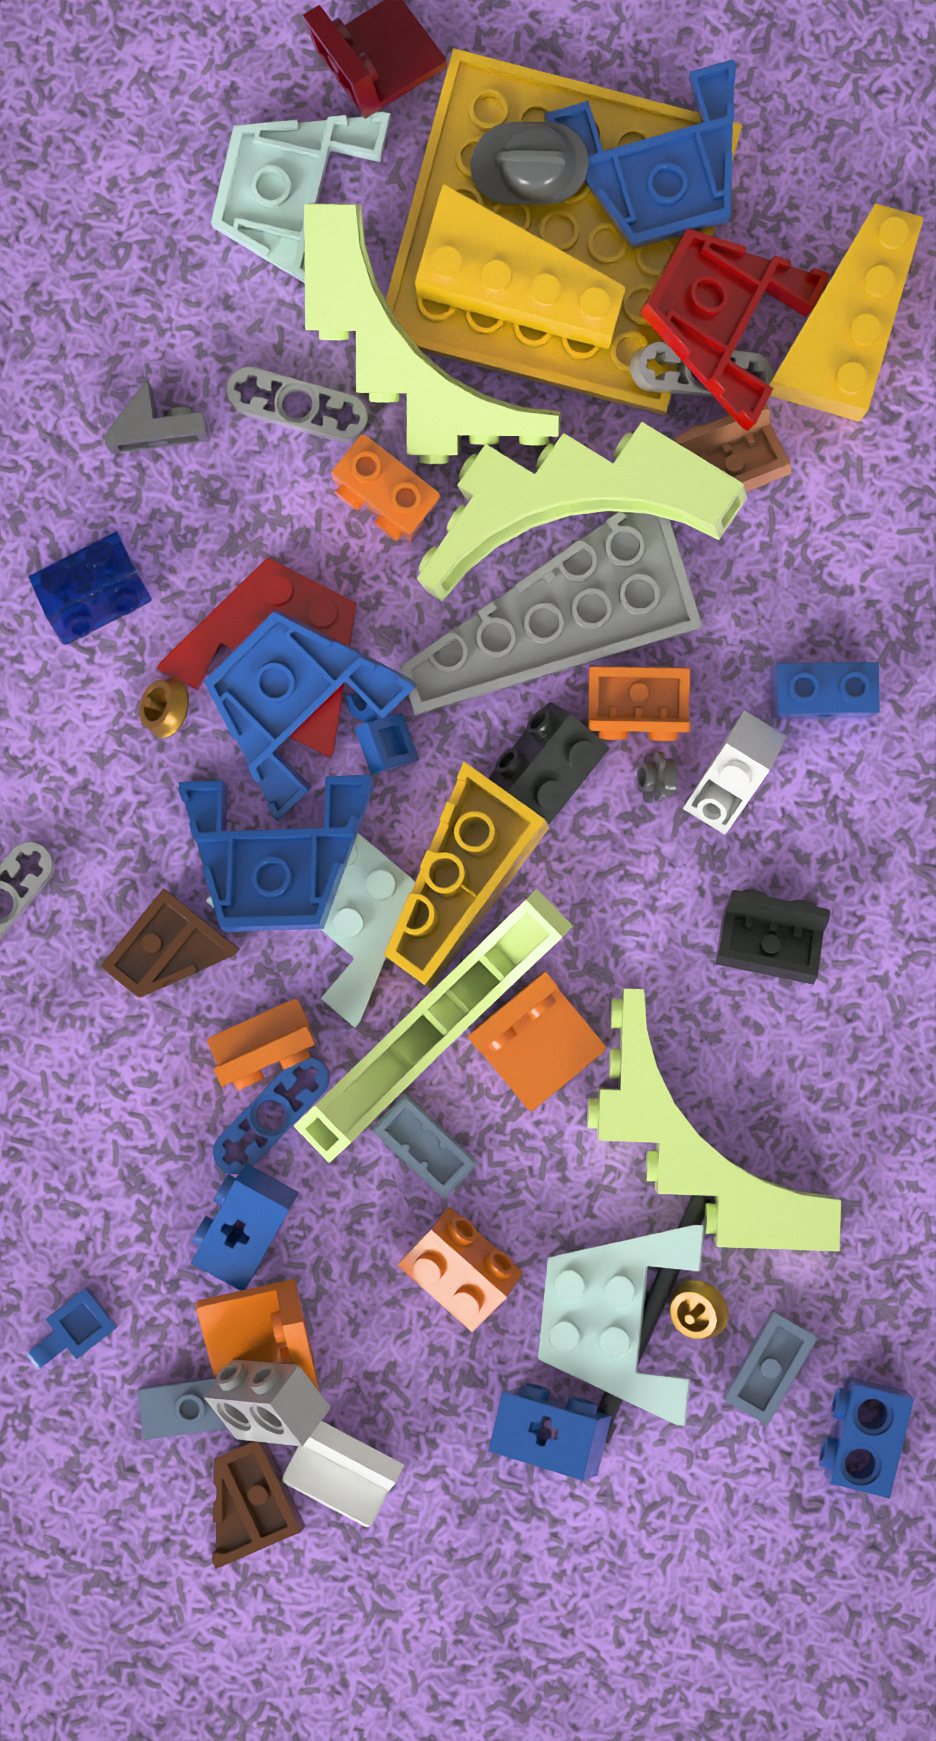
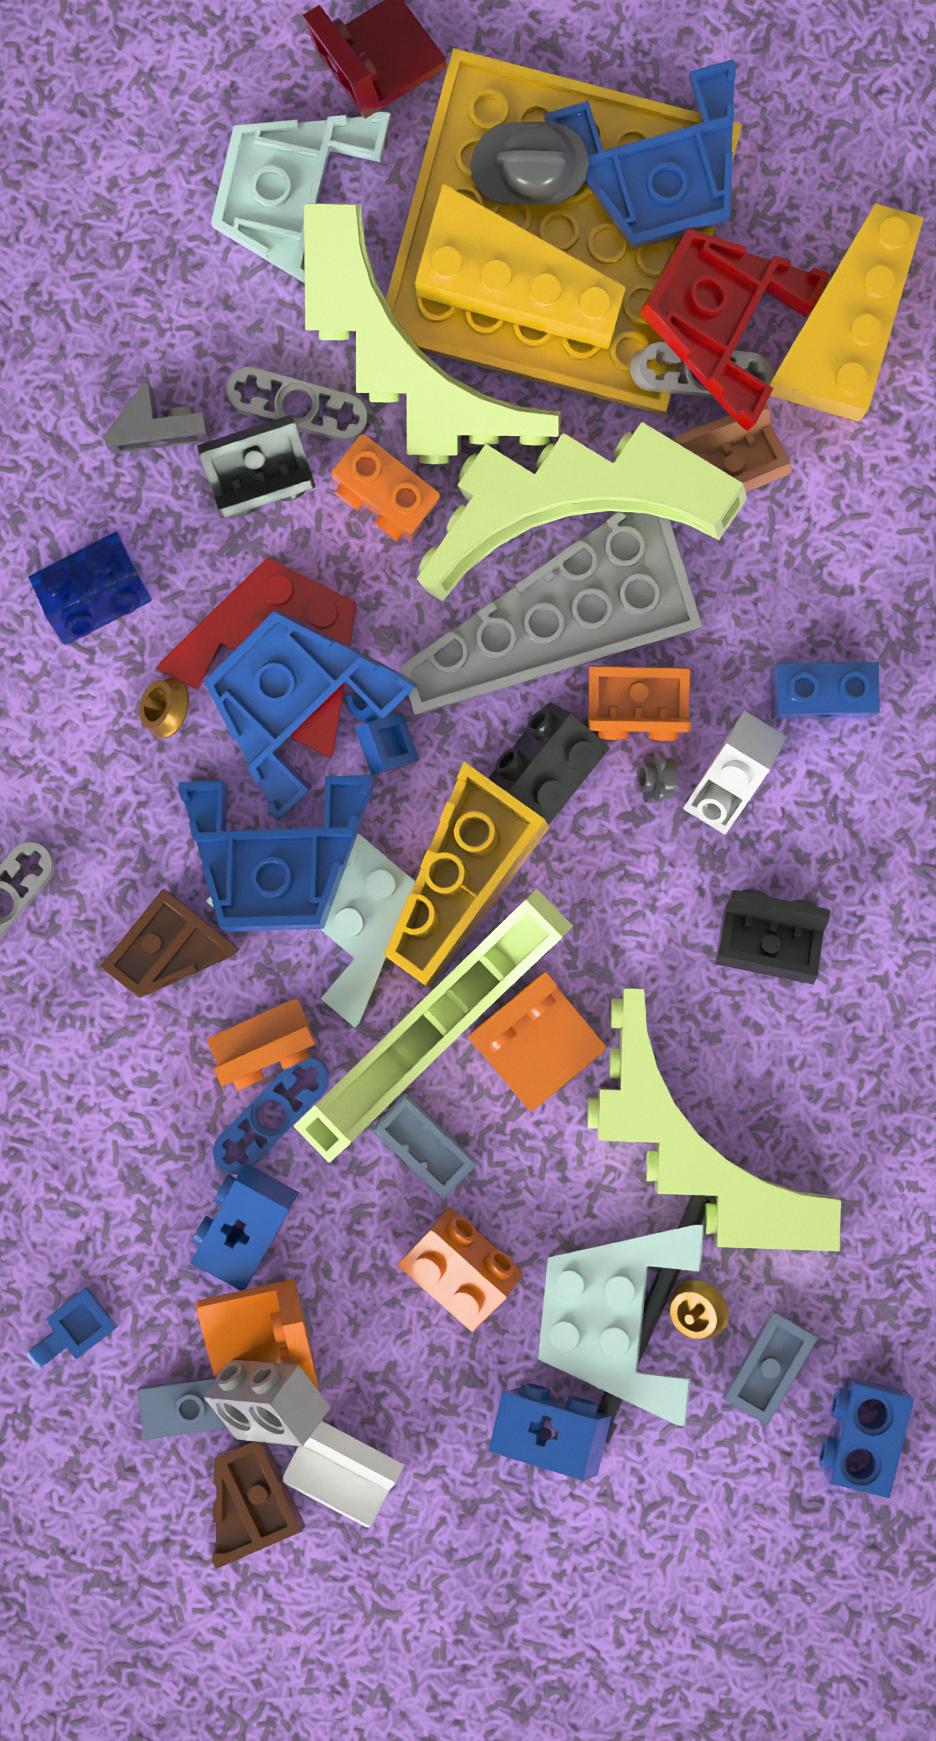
none -> pearl dark grey bracket [197,414,316,518]

